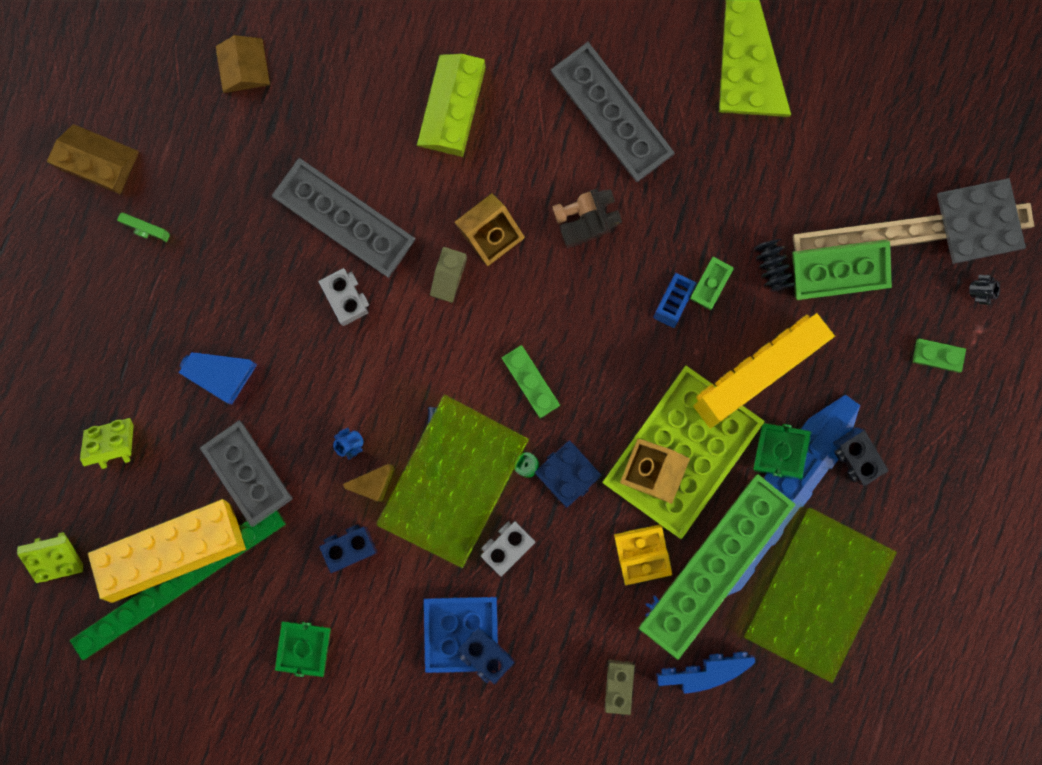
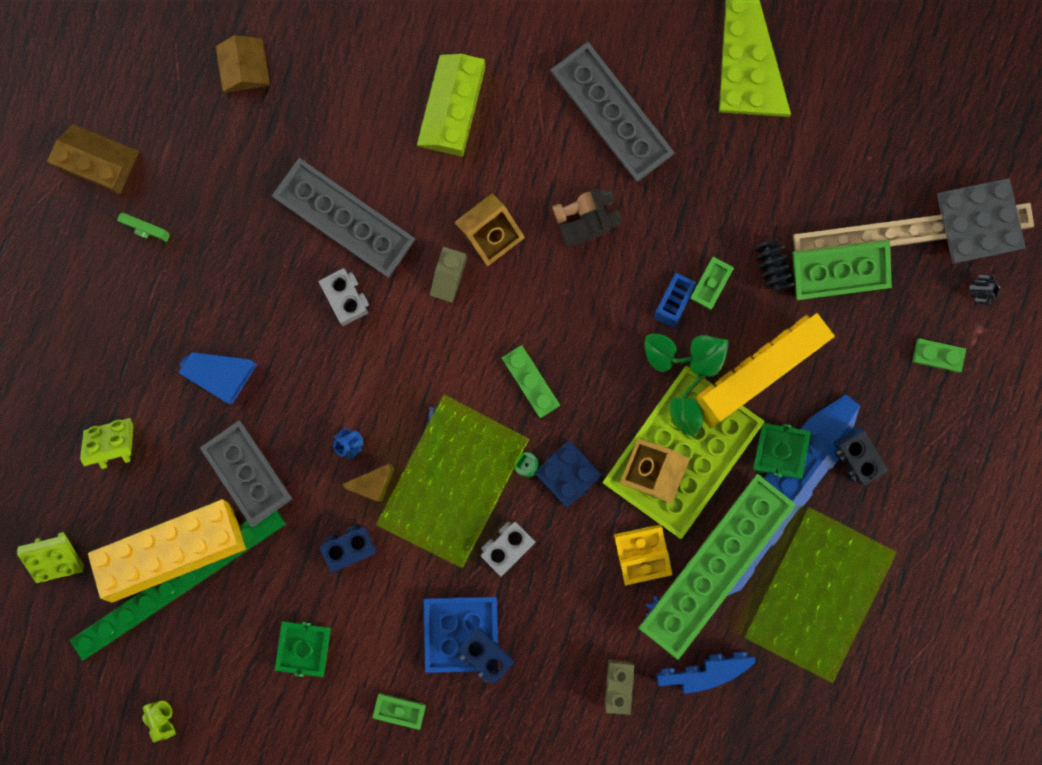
none -> lime plate [143,701,176,743]
none -> bright green plate [373,693,426,730]
none -> green plant [644,333,728,437]

